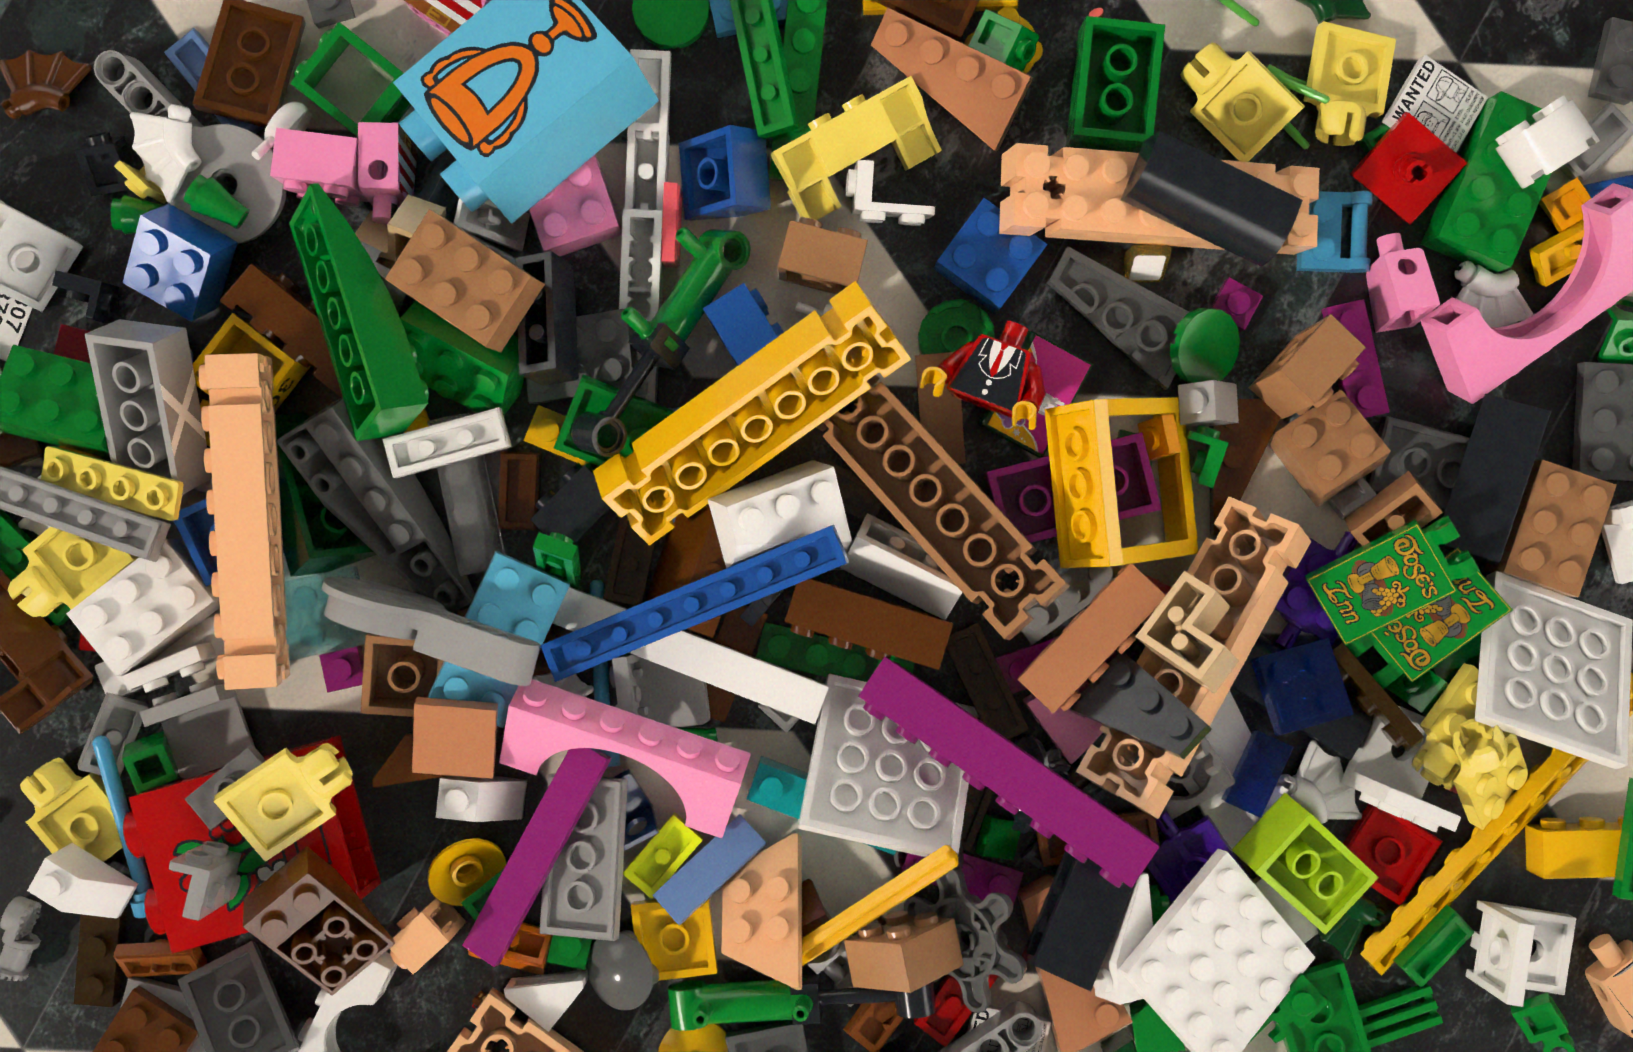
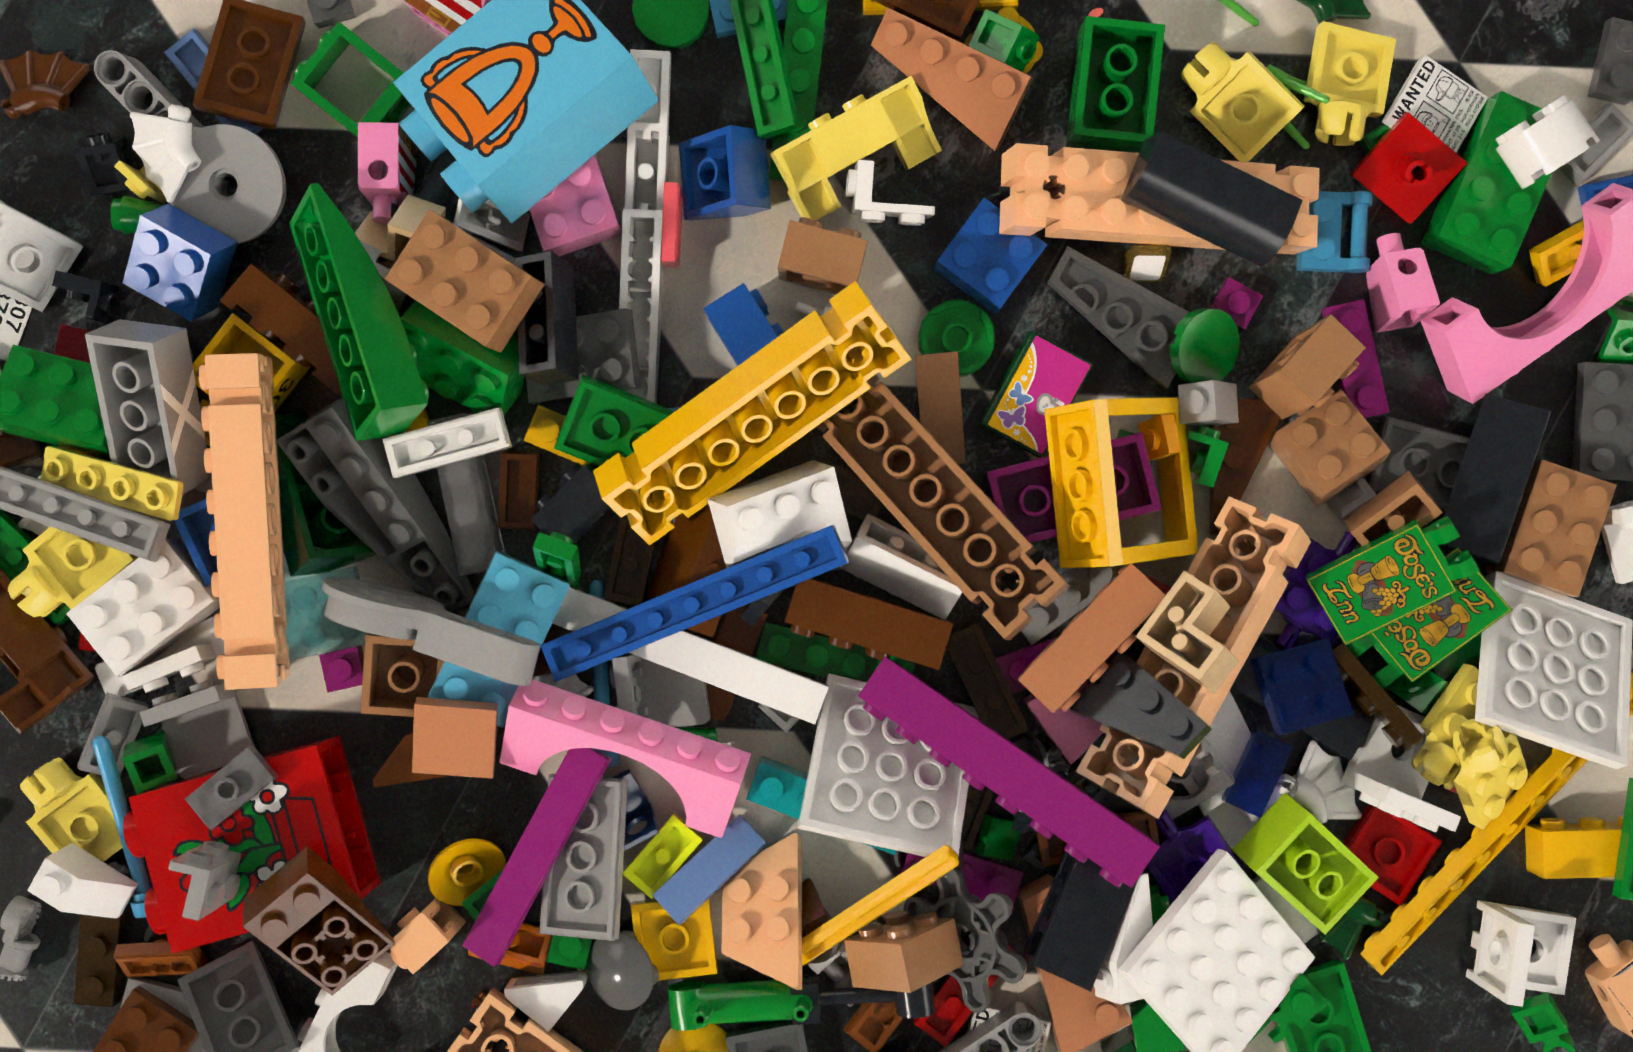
green cone [183,174,250,229] -> none
light yellow plate [214,743,353,862] -> none
white hand [252,102,313,160] -> none
bright pink brick [270,128,369,207] -> none
white slope [435,776,527,822] -> none
piece [571,227,751,457] -> none
torso [920,321,1046,430] -> none
green tile [1358,983,1443,1048] -> none
green tile [1393,905,1474,988] -> none
white arm [1455,261,1534,327] -> none
light orange plate [1539,177,1591,233] -> none

